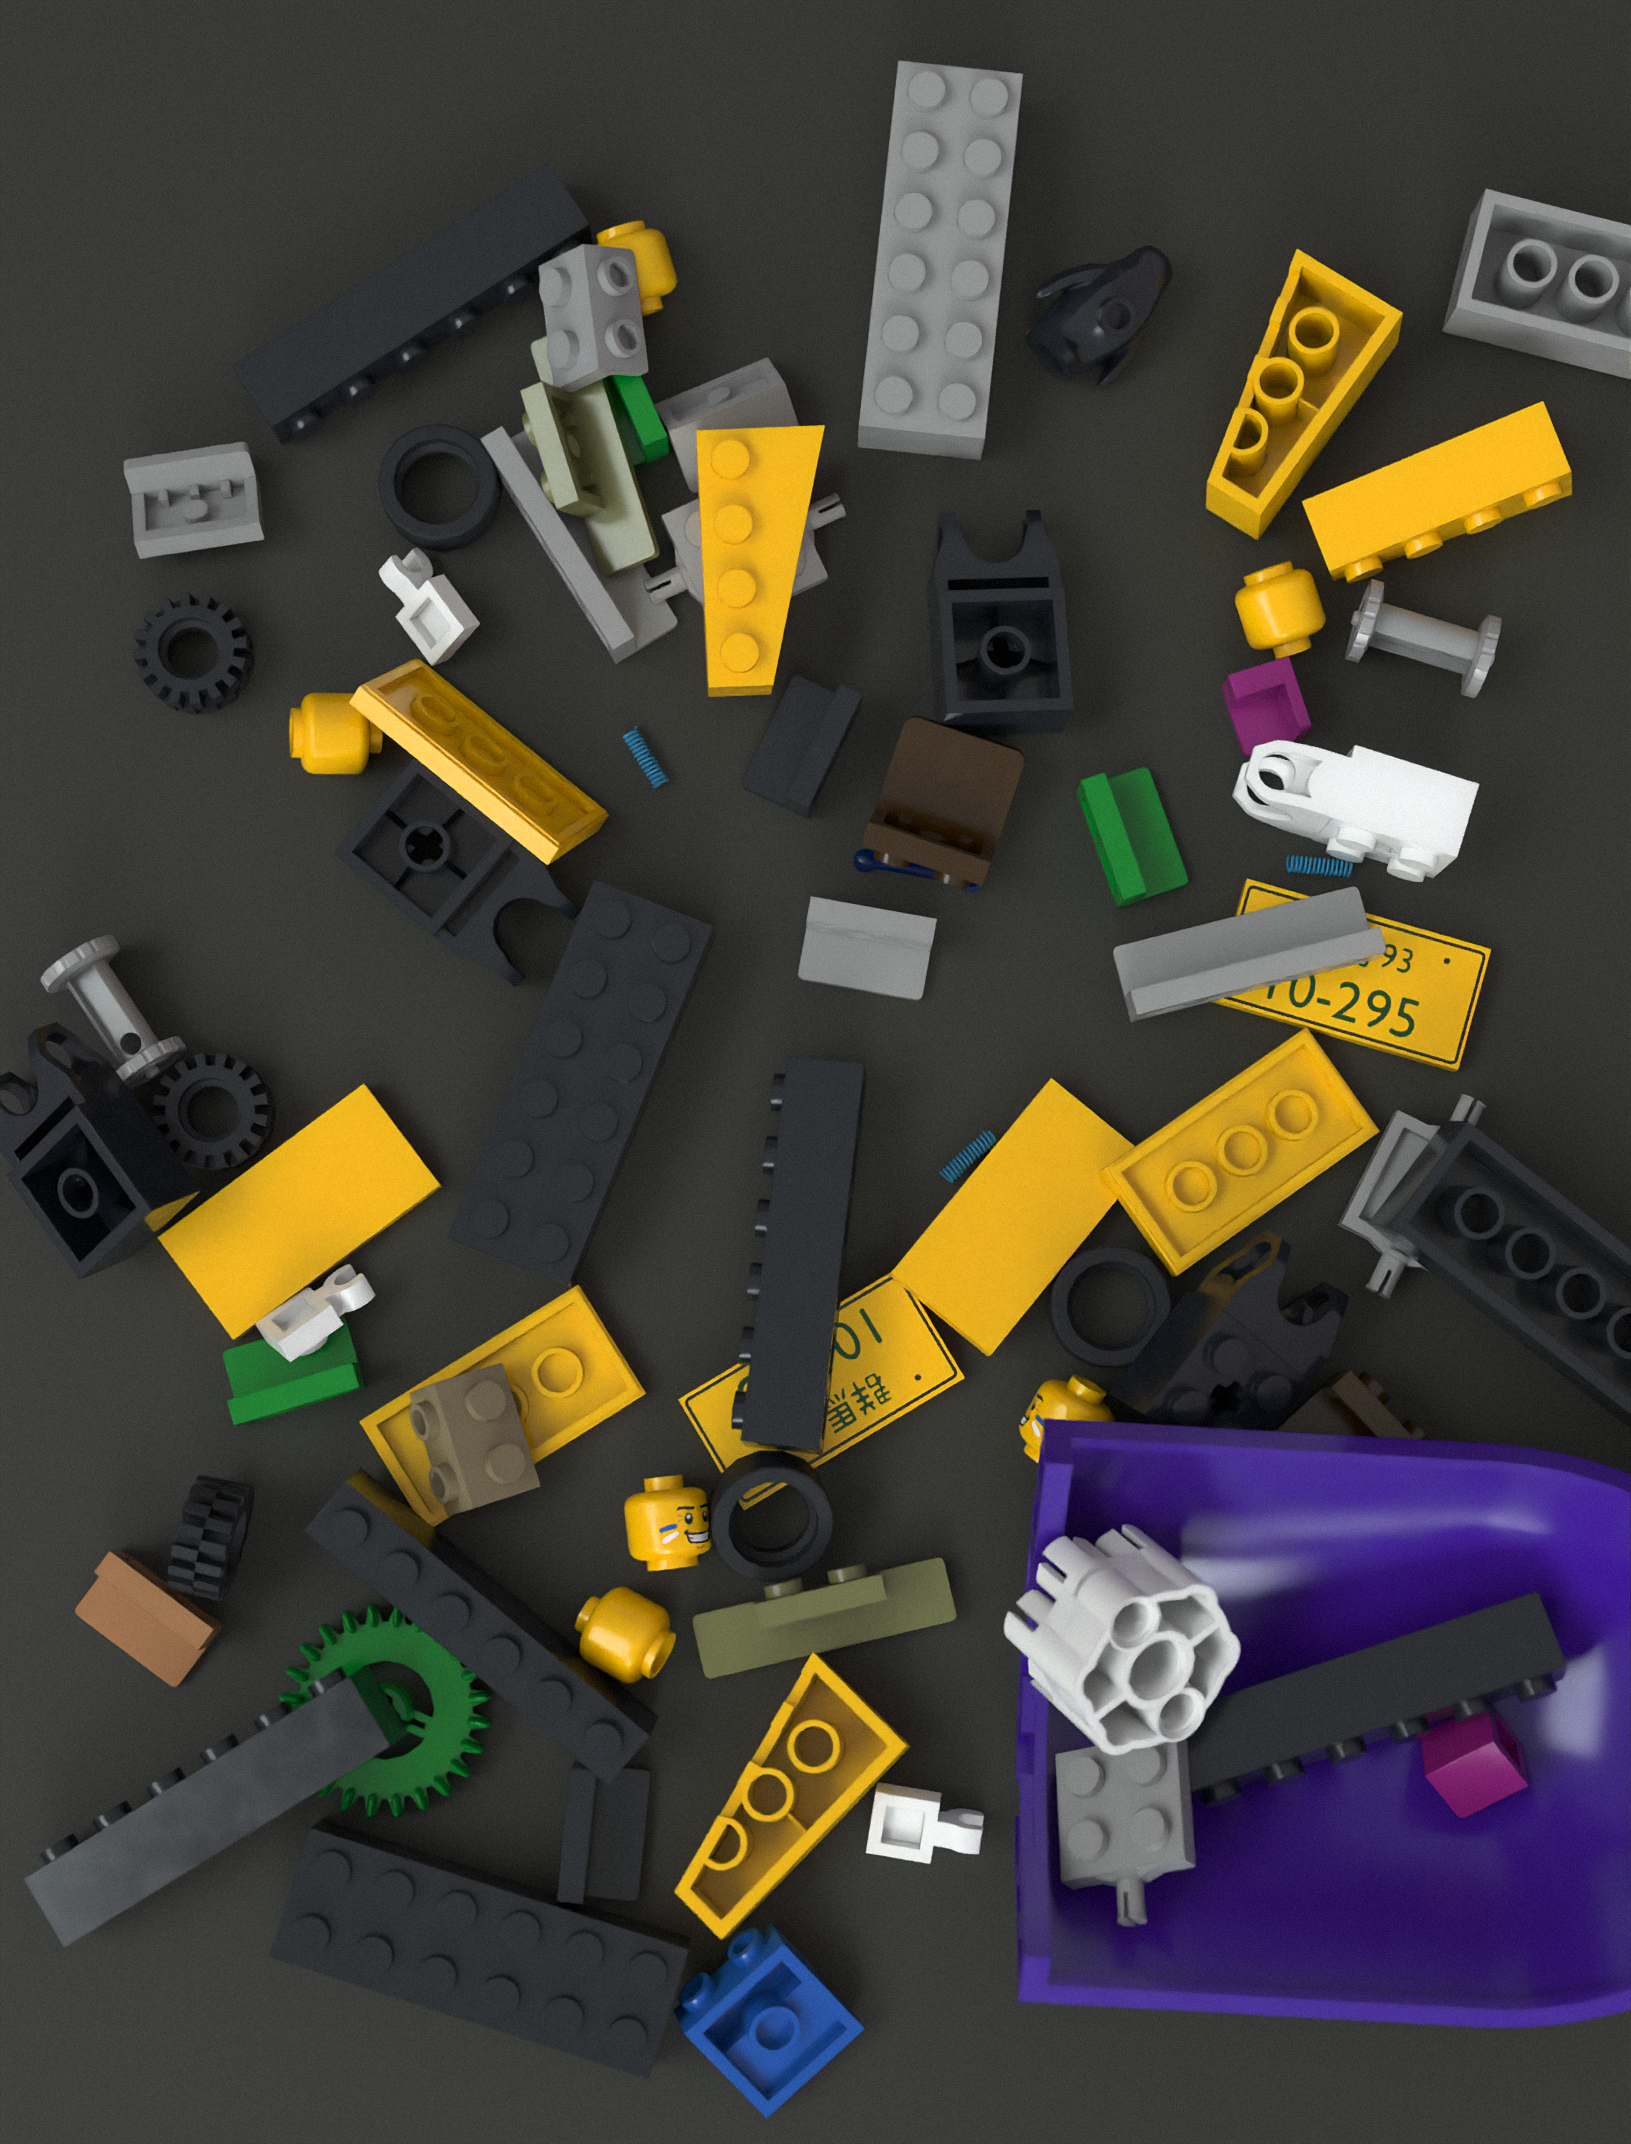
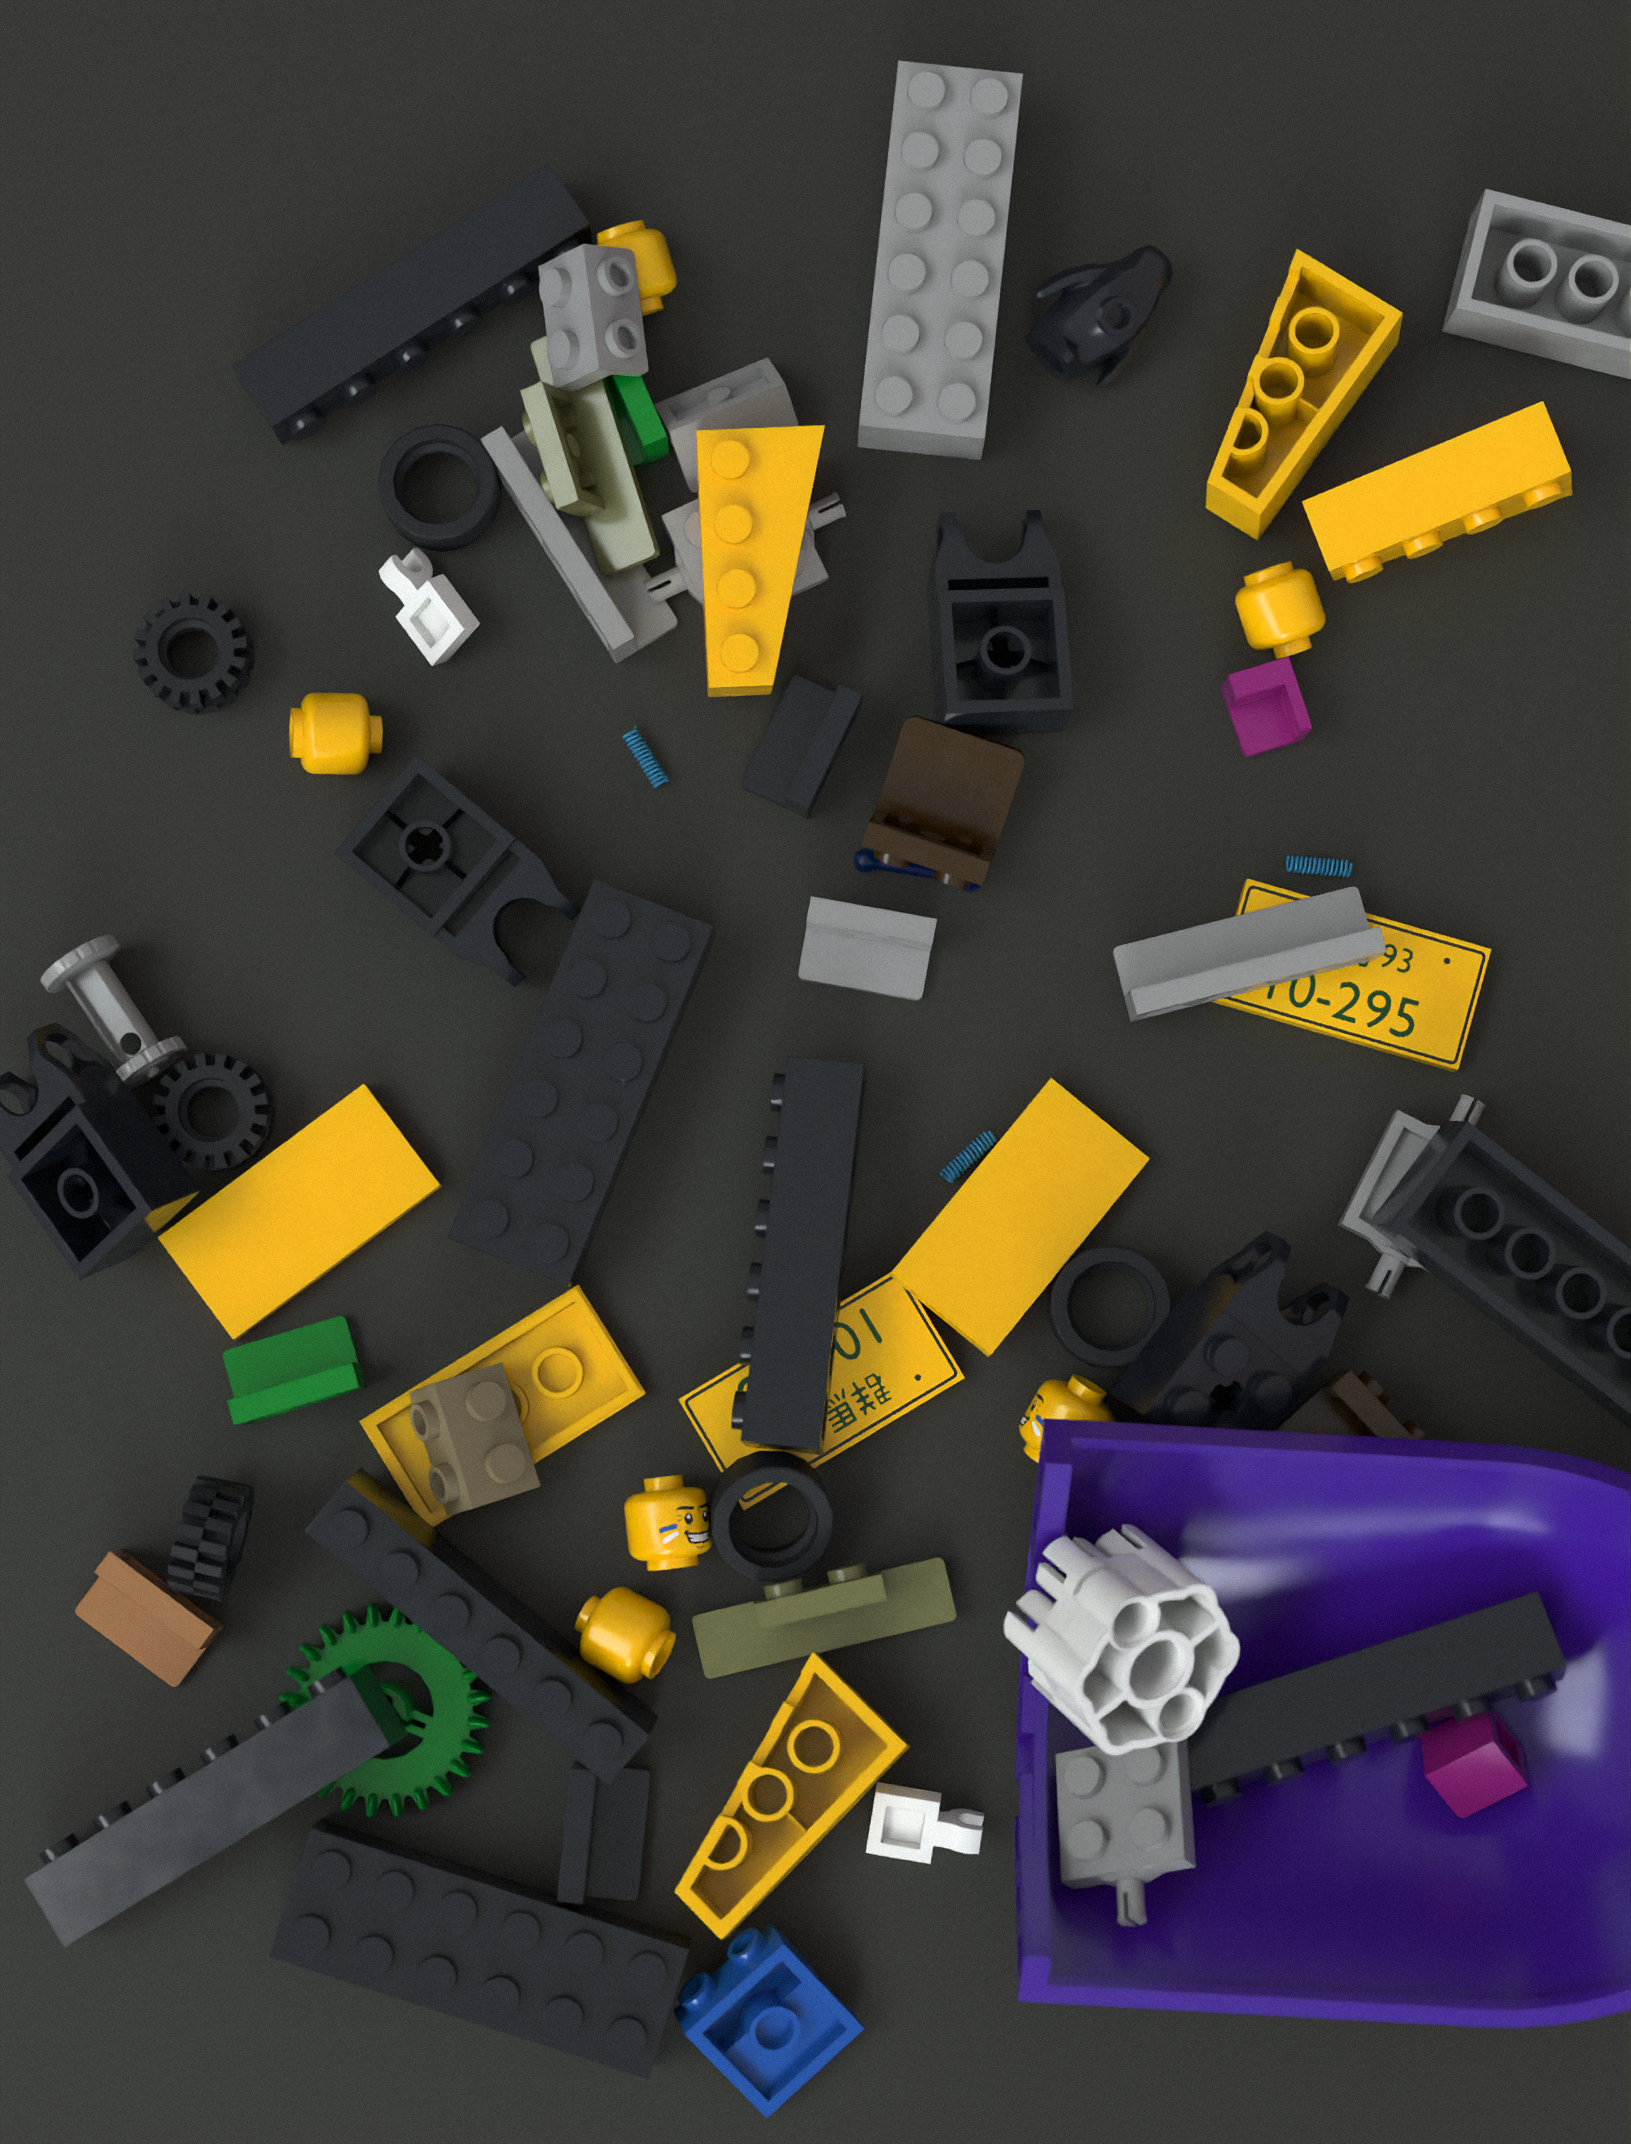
light grey bracket [123,442,265,559] -> none
white plate [255,1264,376,1362] -> none
yellow tile [349,658,609,865] -> none
green panel [1076,767,1188,909] -> none
yellow tile [1099,1027,1380,1277] -> none
white brick [1232,740,1479,882] -> none
light grey hose [1345,579,1502,698] -> none

